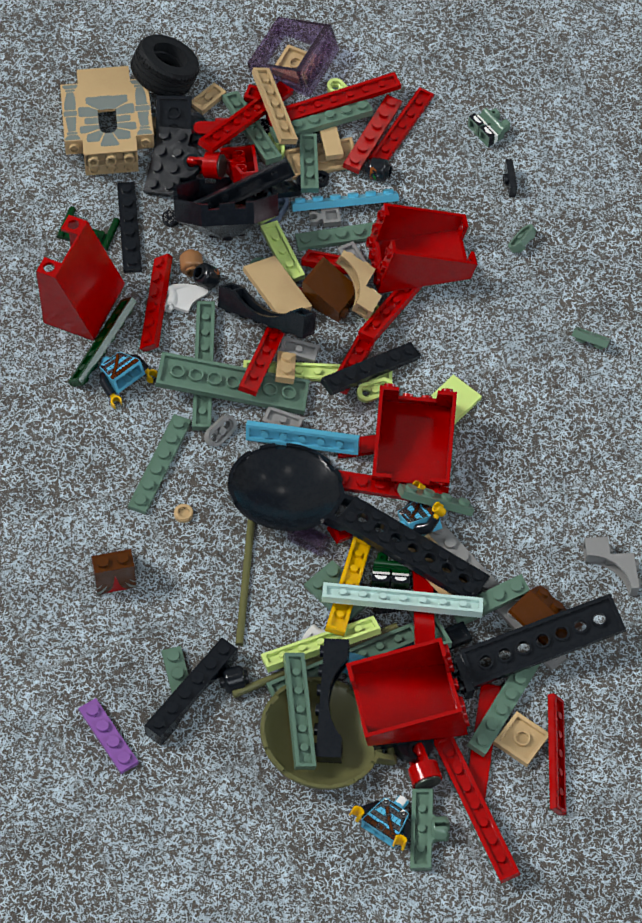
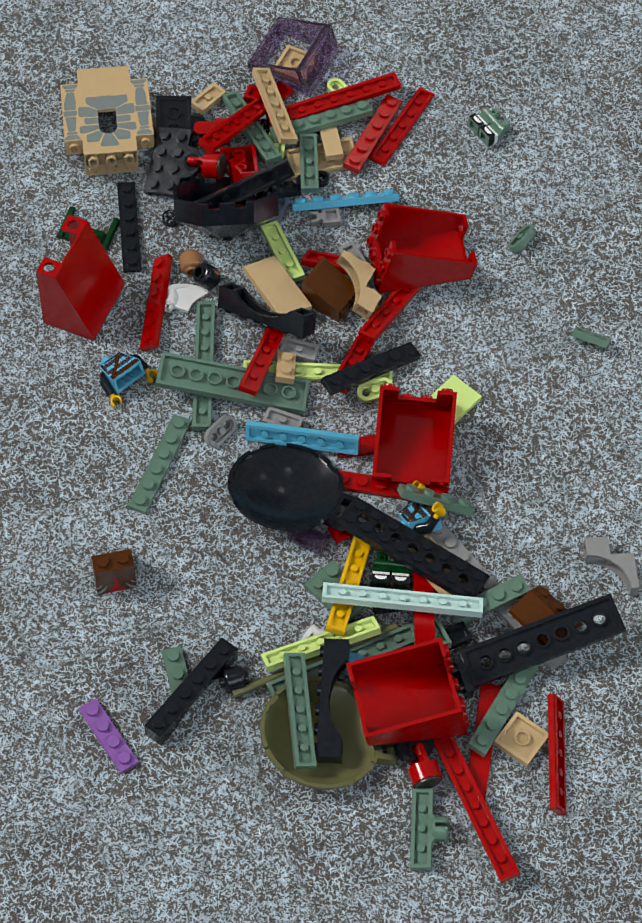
dark green plate [68,297,137,387] -> none
black tyre [130,34,200,96] -> none
tan tile [174,504,193,523] -> none
olive piece [235,519,255,646] -> none
sand green plate [295,222,376,251] -> none
torso [349,795,411,851] -> none
black head [365,157,392,182] -> none
black plate [503,159,517,197] -> none

